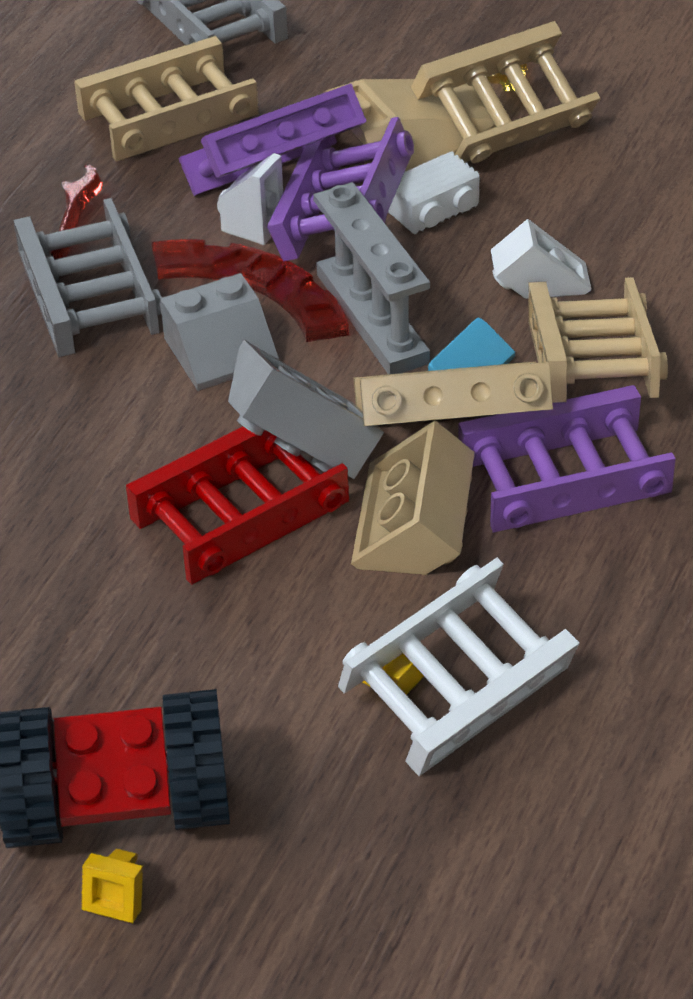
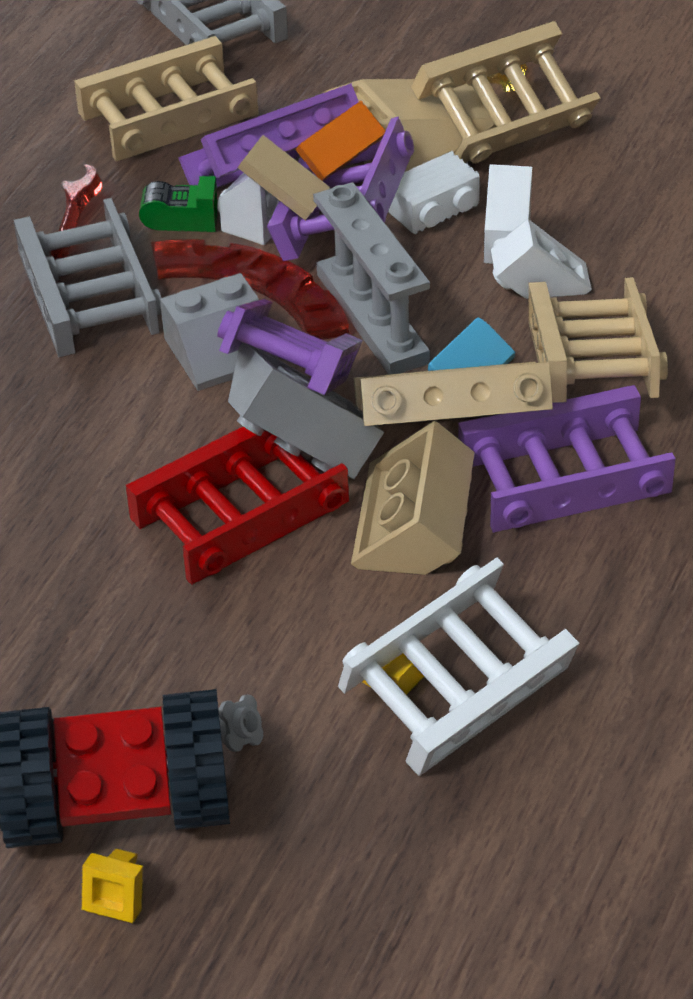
none -> green leg [139,176,218,232]
none -> medium lavender fence [217,299,363,395]
none -> light grey plate [219,694,263,752]
none -> tan tile [237,135,330,220]
none -> orange tile [296,100,385,181]
none -> white slope [484,164,532,264]

